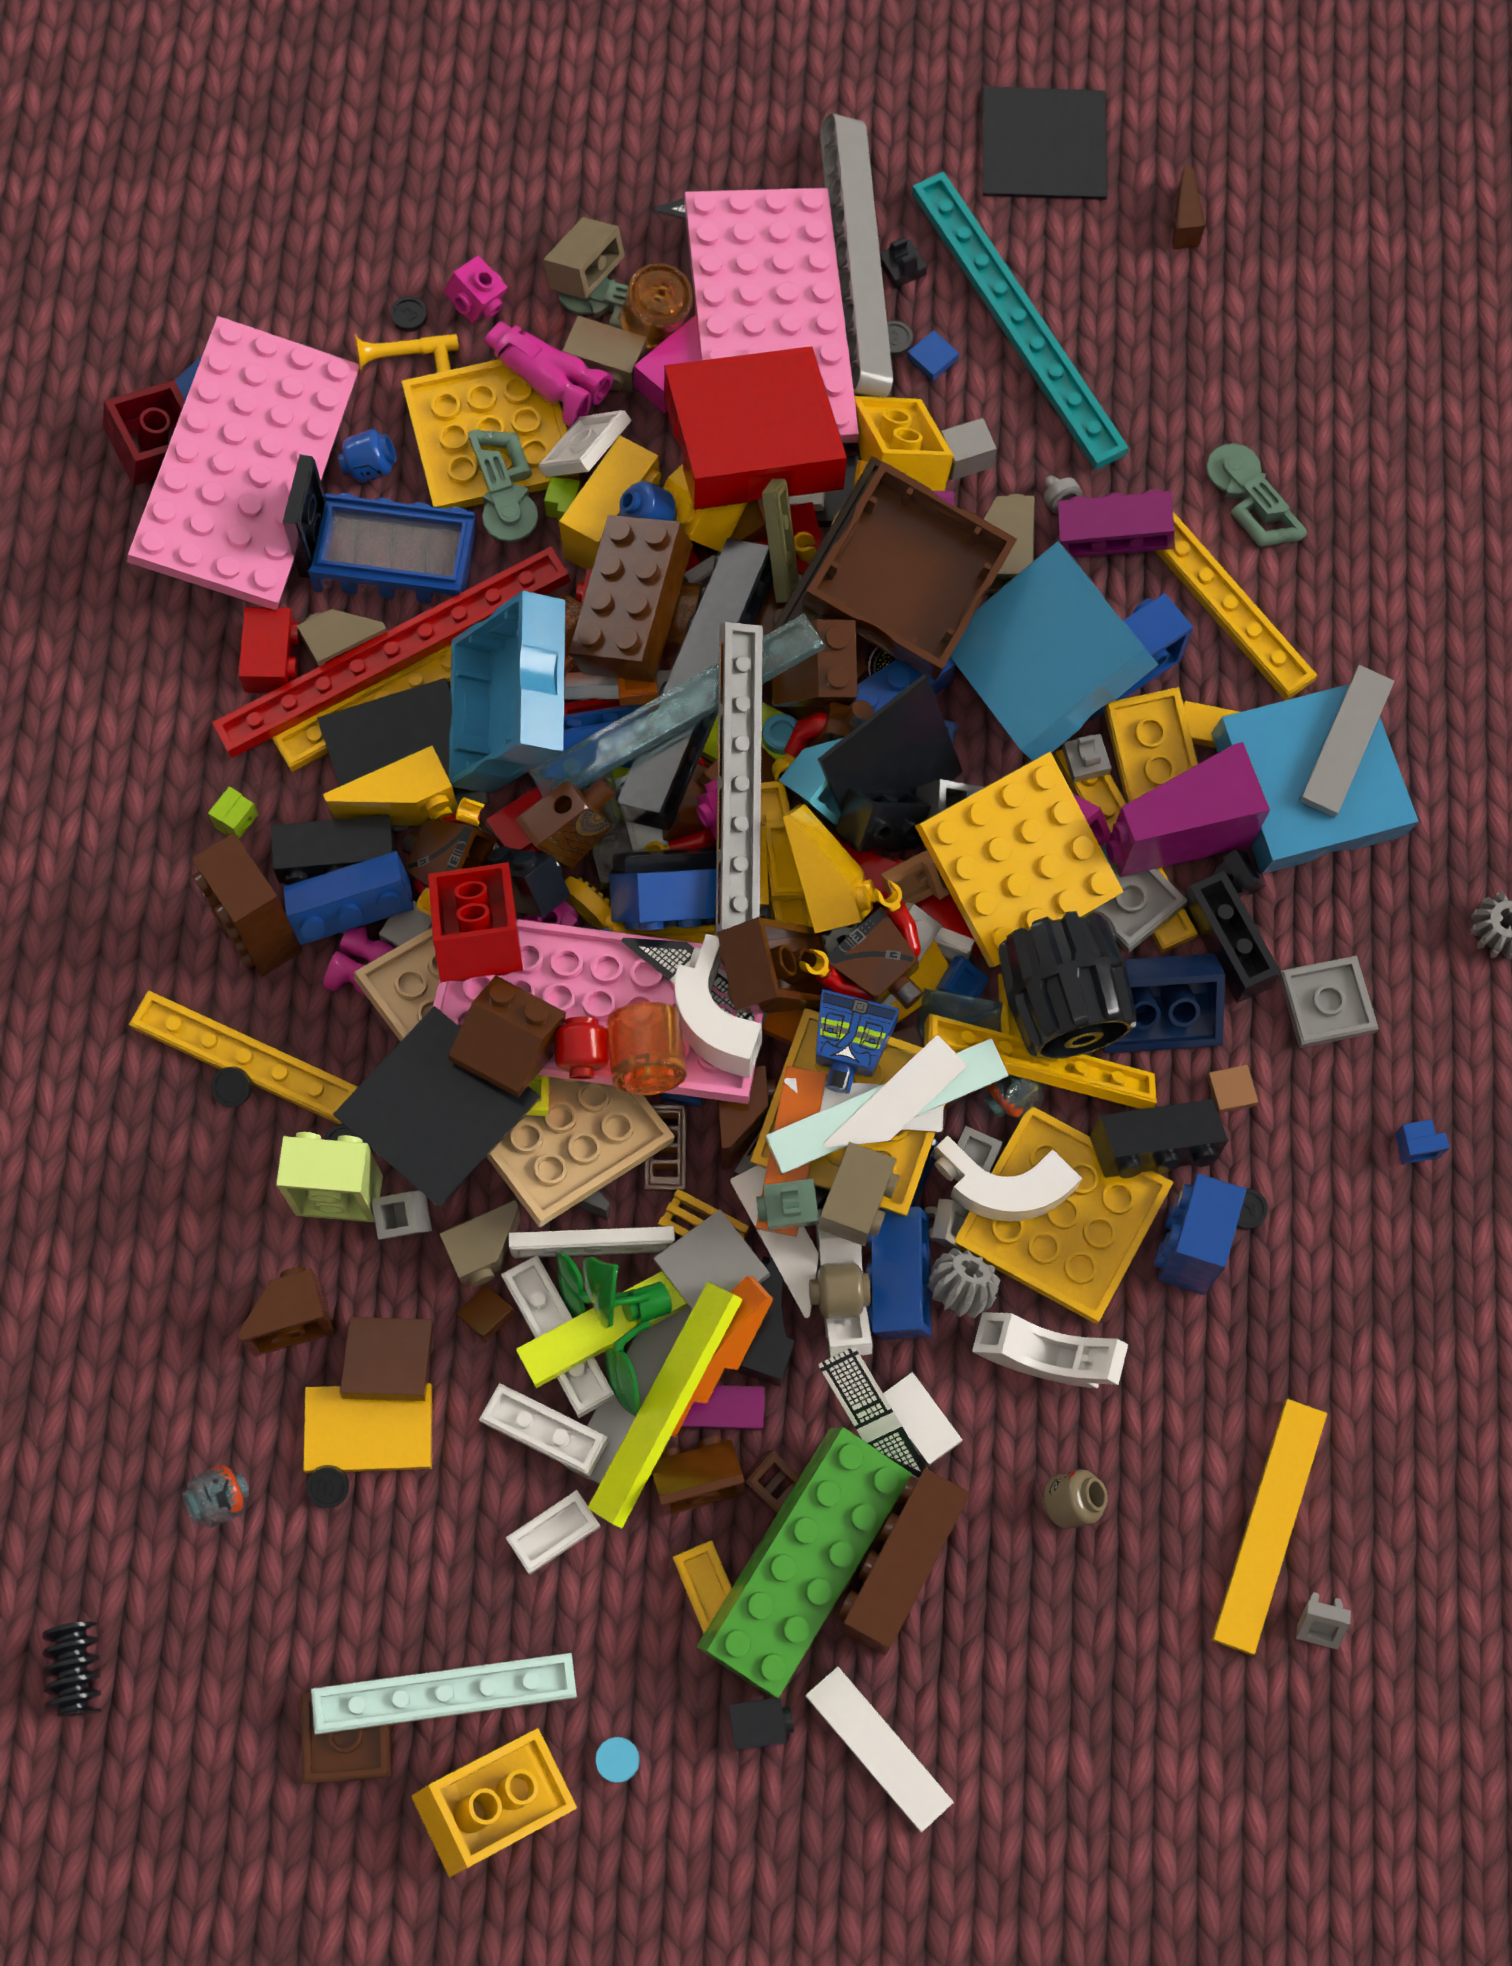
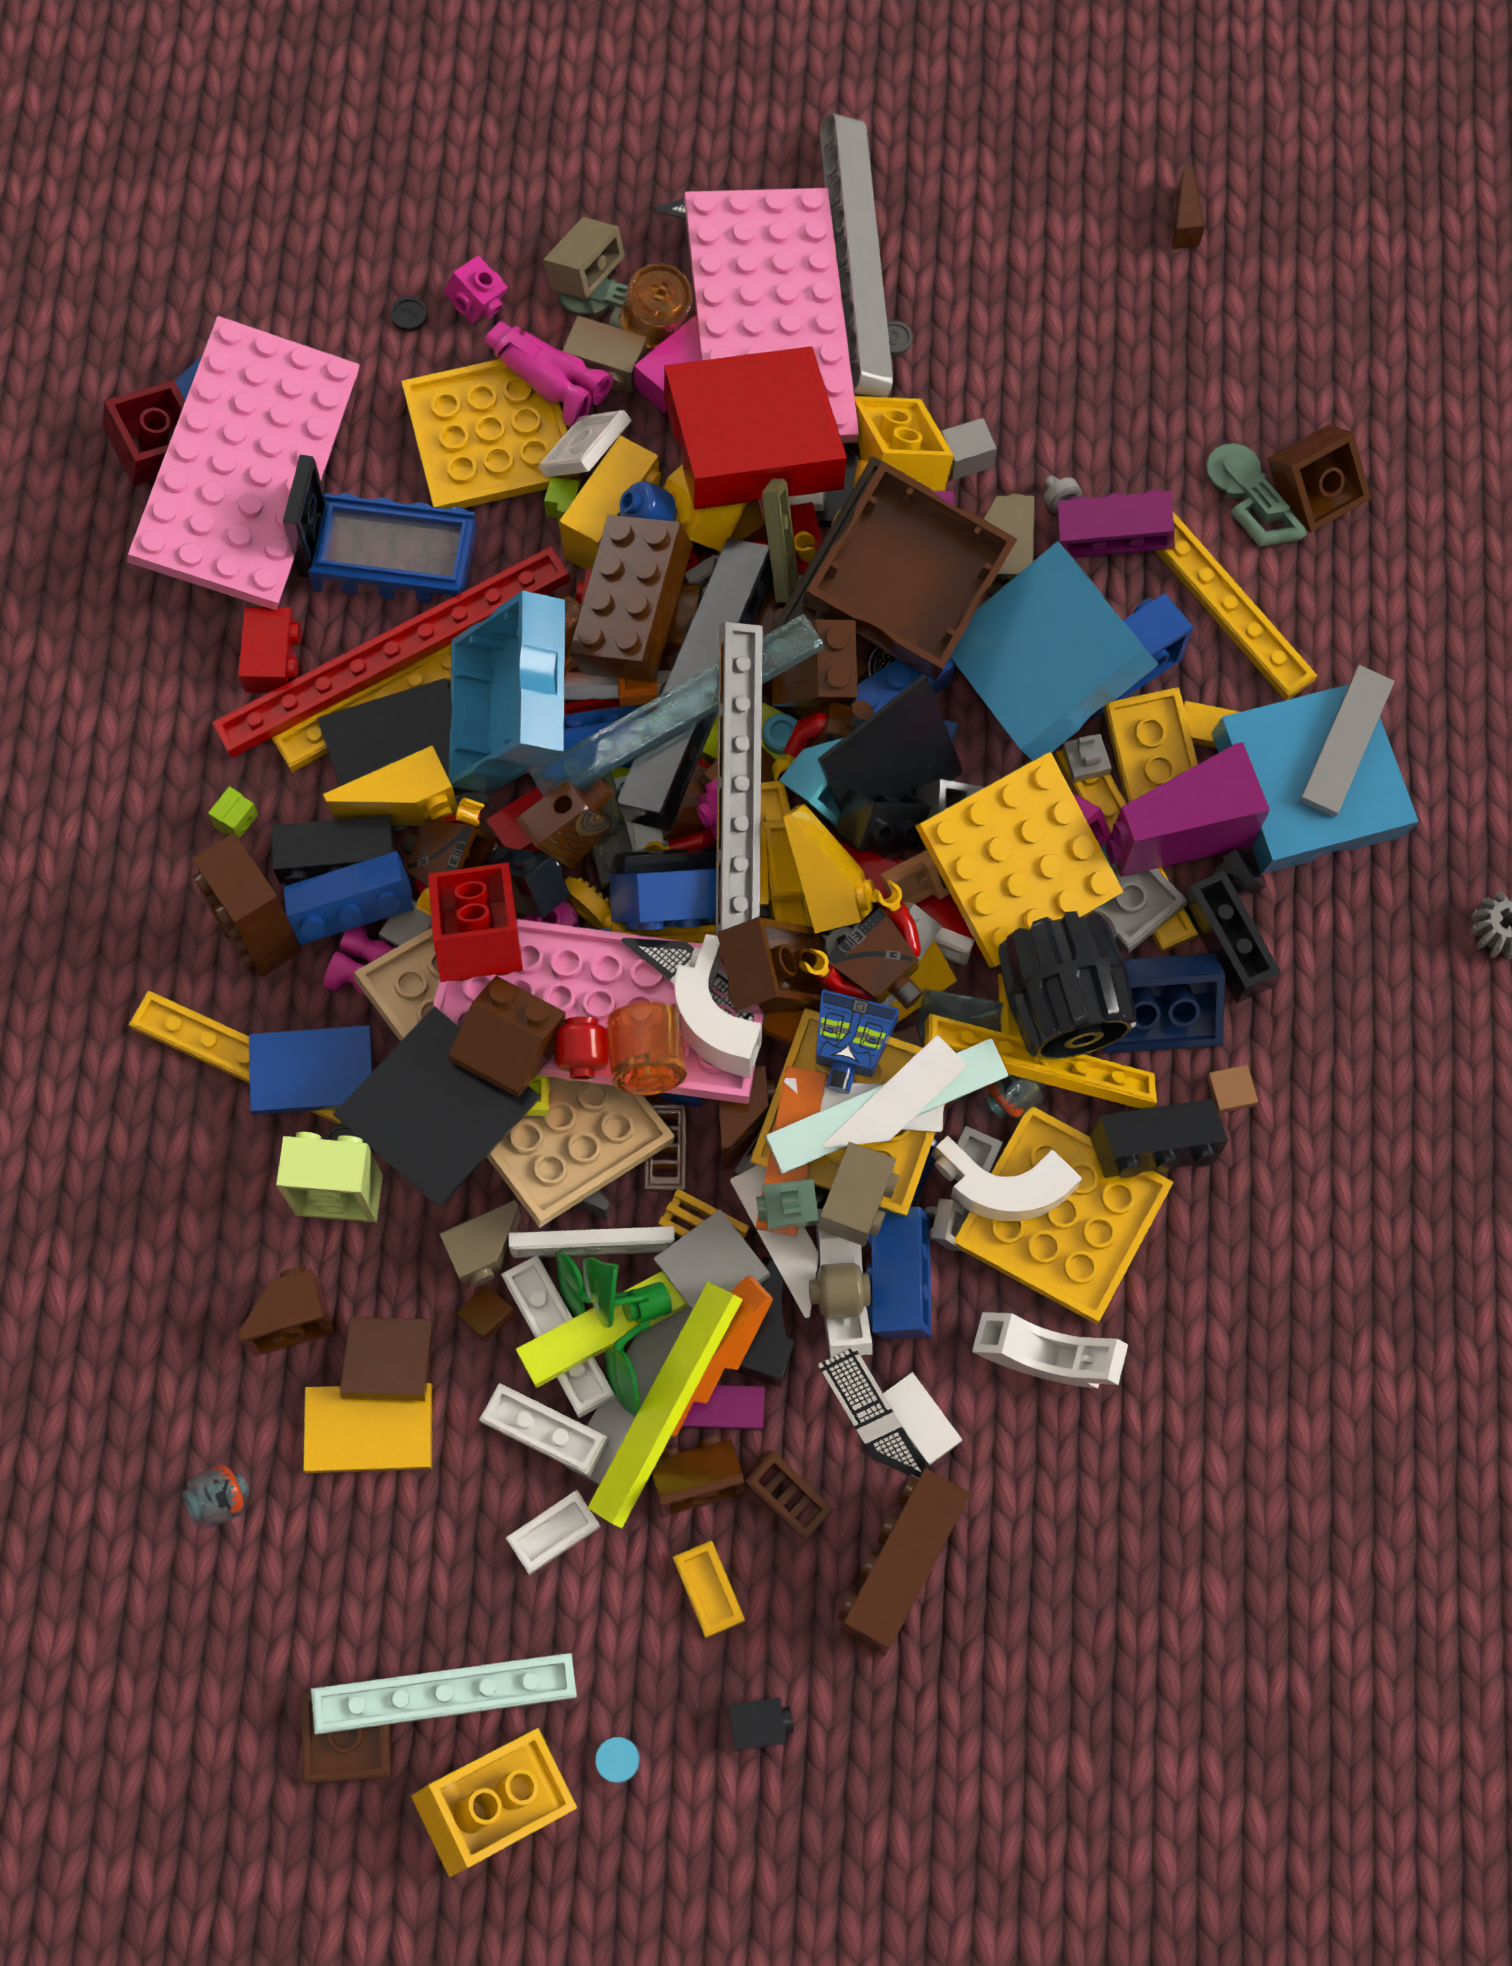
black piece [42,1622,102,1717] -> none
black piece [211,1066,252,1107] -> none
dark tan slope [297,609,387,667] -> none
black piece [306,1465,349,1508] -> none
blue head [338,429,397,483] -> none
yellow piece [354,333,459,373] -> none
light grey brick [371,1191,432,1240] -> none
sand green piece [467,430,539,543] -> none
bright green brick [696,1427,912,1698] -> none
white tile [805,1667,954,1833] -> none
black tile [880,237,927,289] -> none
blue tile [907,330,959,382] -> none
teal plate [912,171,1129,471] -> none
light grey gear [927,1248,1001,1319] -> none
blue tile [936,956,989,1011] -> none
black piece [983,87,1107,200] -> none
dark tan head [1043,1469,1108,1529] -> none
blue brick [1153,1174,1247,1295] -> none
yellow tile [1211,1399,1327,1656] -> none
black piece [1237,1188,1268,1230] -> none
light grey tile [1279,956,1379,1049] -> none
light grey tile [1296,1592,1351,1650] -> none
blue piece [1395,1119,1450,1165] -> none
none -> blue tile [249,1025,373,1115]
none -> reddish brown slope [1267,425,1372,532]

